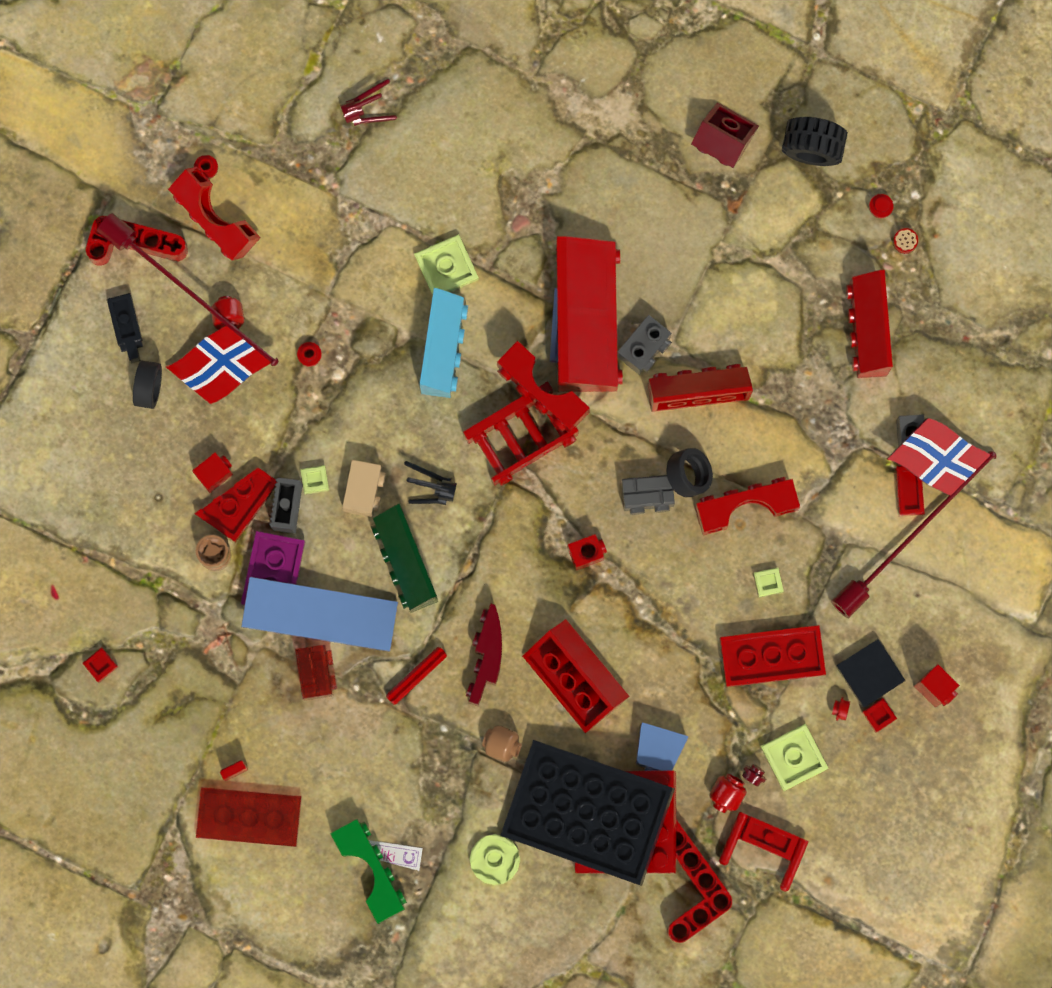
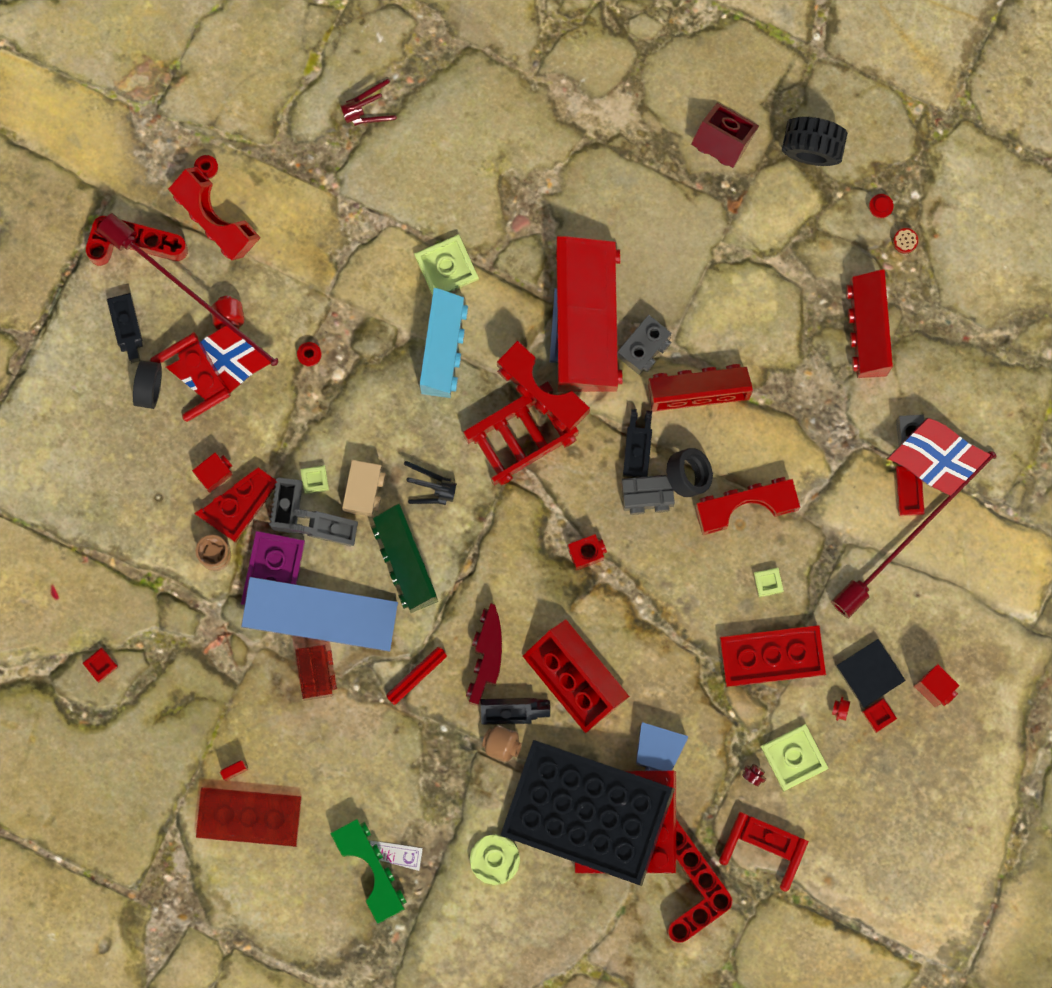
red head [709,774,747,813] -> none
none -> red plate [150,332,231,422]
none -> dark grey hinge [291,509,358,546]
none -> black hinge [481,698,551,725]
none -> black hinge [623,409,652,478]

